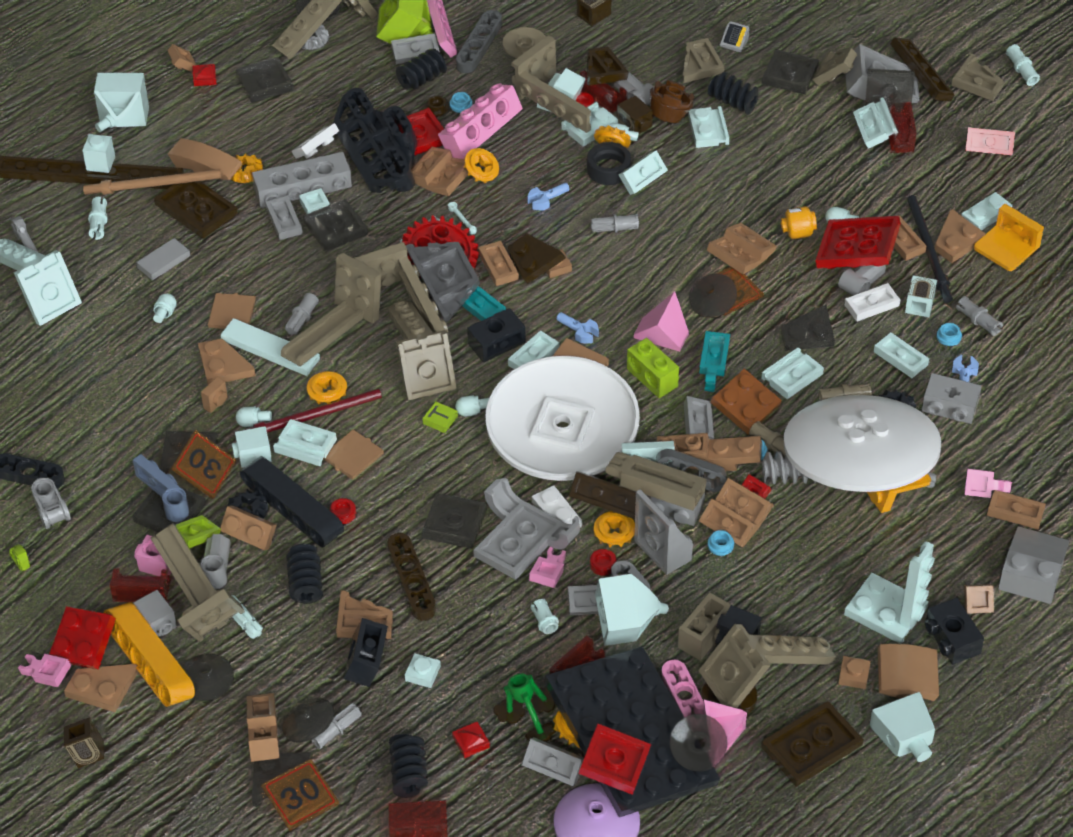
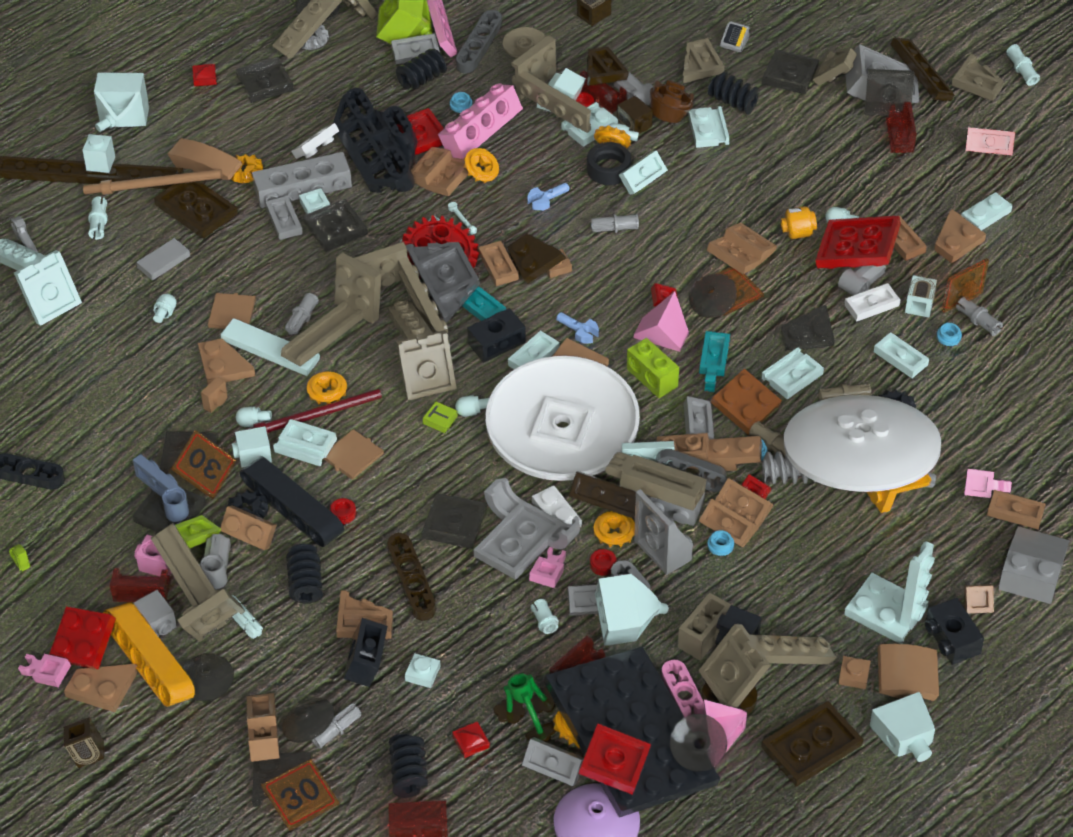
light grey piece [31,478,71,529] -> none
medium nougat plate [167,44,196,72] -> none
dark brown plate [425,96,448,117] -> none
light aqua plate [853,97,899,149] -> none
black bar [907,195,953,303] -> none
light grey brick [922,373,981,424] -> none
light blue bar [952,355,979,382] -> none
light orange bracket [974,204,1044,271] -> none
none -> red tile [651,283,678,307]
none -> clear orange piece [942,258,989,313]

